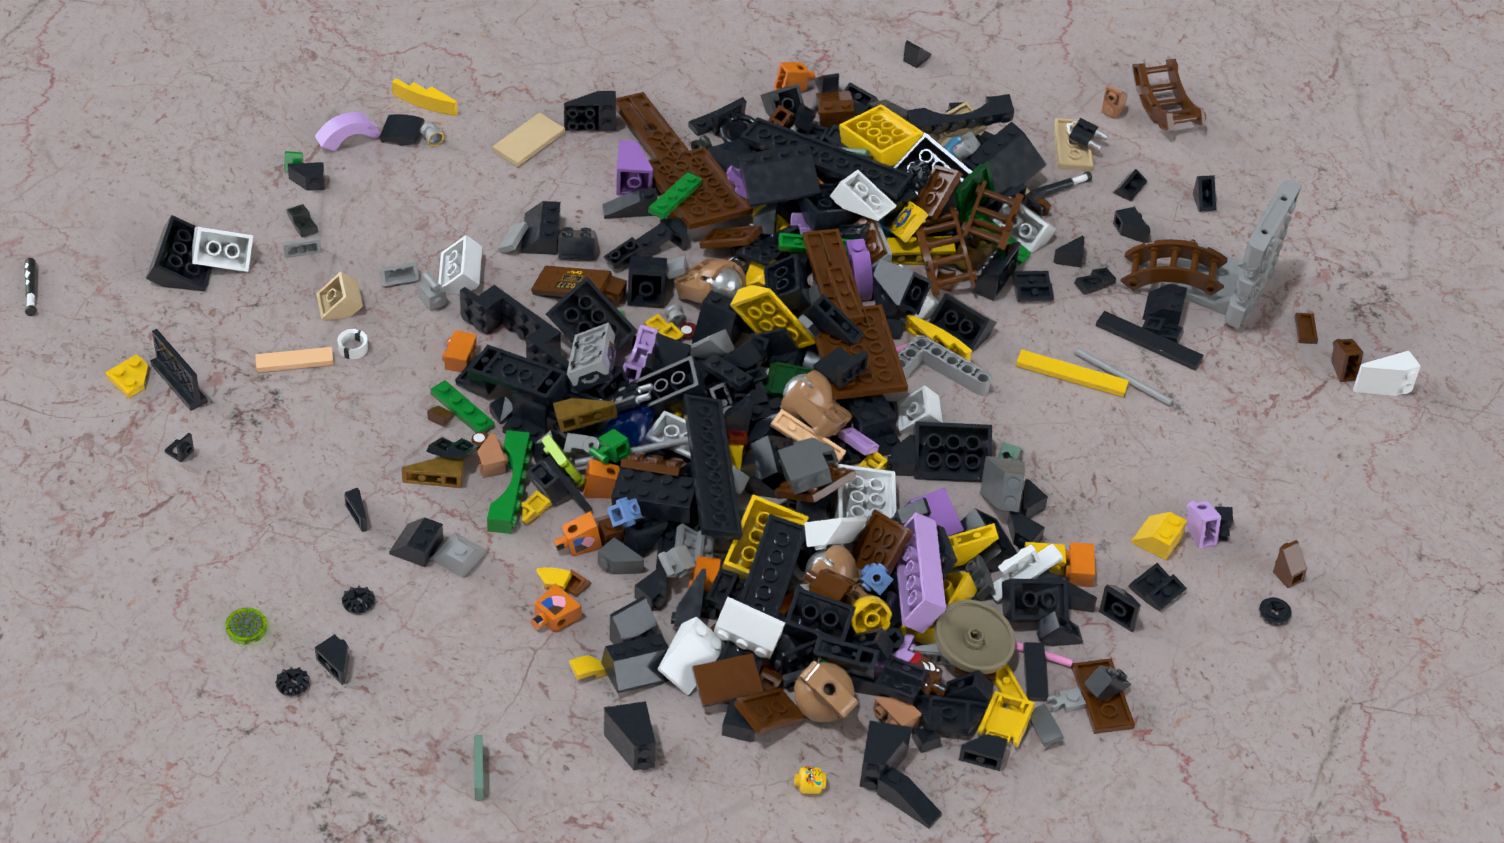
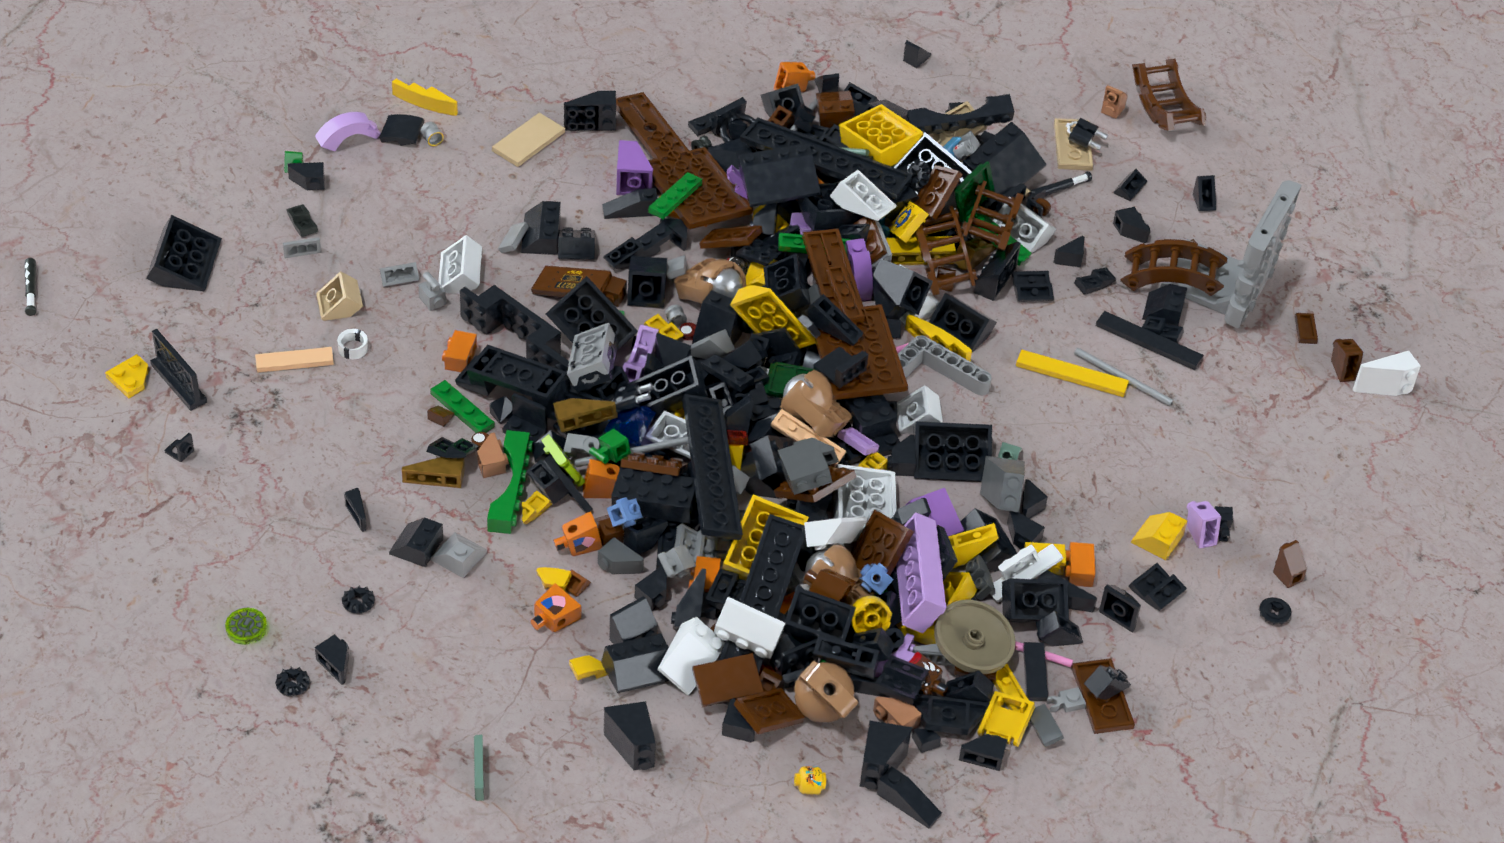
white slope [192,227,253,272] -> none

